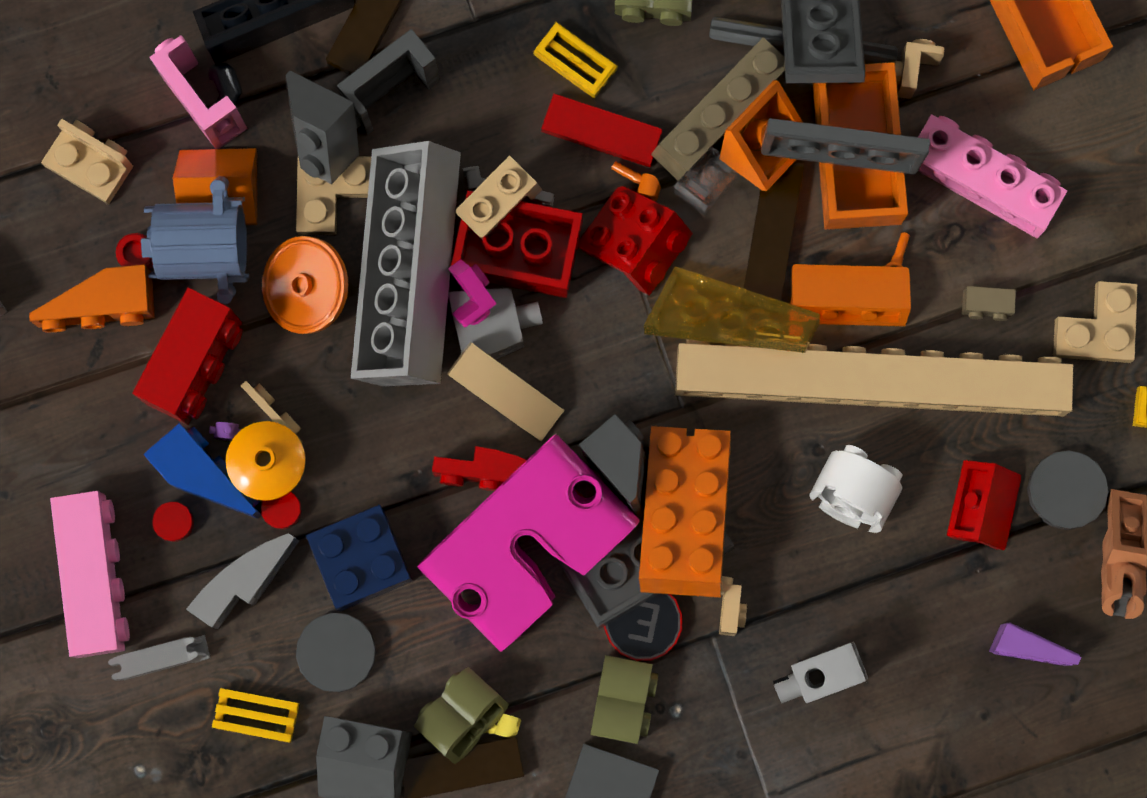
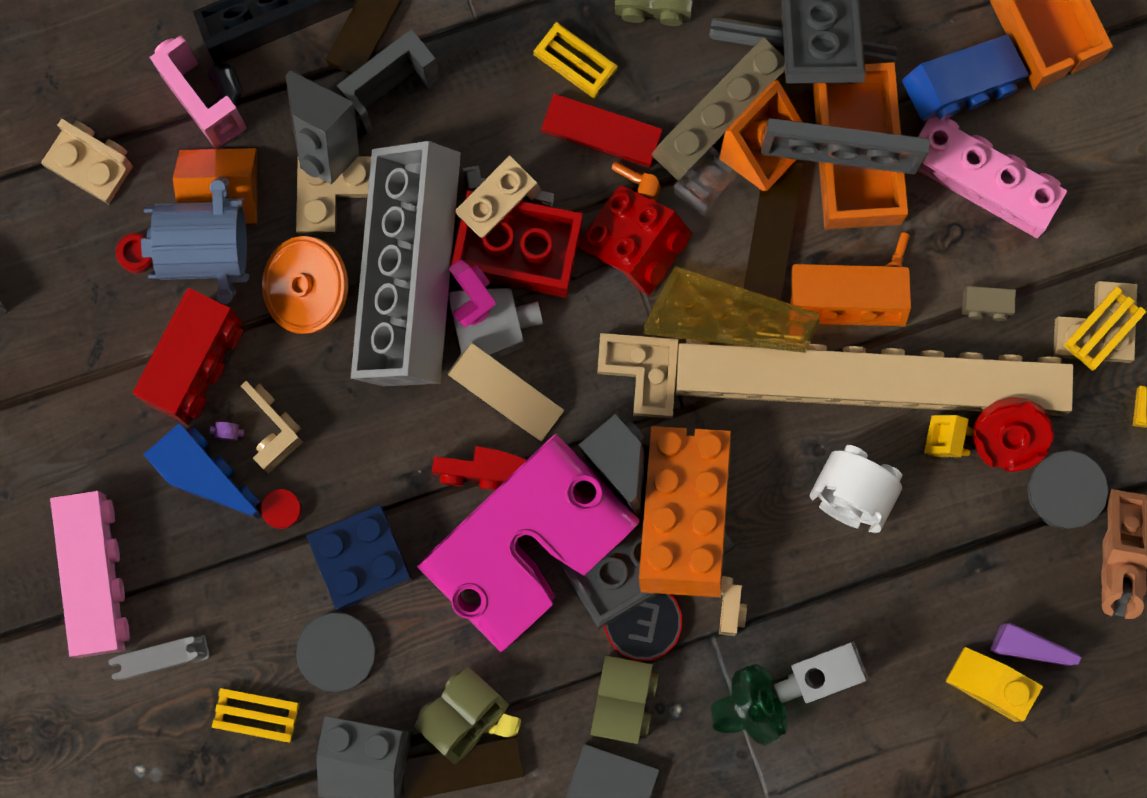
orange slope [29,265,155,333] -> none
red tile [152,502,194,542] -> none
light grey slope [186,533,299,629] -> none
light orange dish [226,421,306,501] -> none
tan bracket [895,39,945,99] -> none
red panel [946,460,1021,551] -> none
none -> tan plate [597,333,678,419]
none -> clear green tile [711,663,788,746]
none -> blue brick [901,34,1029,121]
none -> yellow tile [924,415,974,457]
none -> yellow slope [945,647,1043,722]
none -> red tile [973,397,1054,472]
none -> yellow tile [1063,286,1147,371]

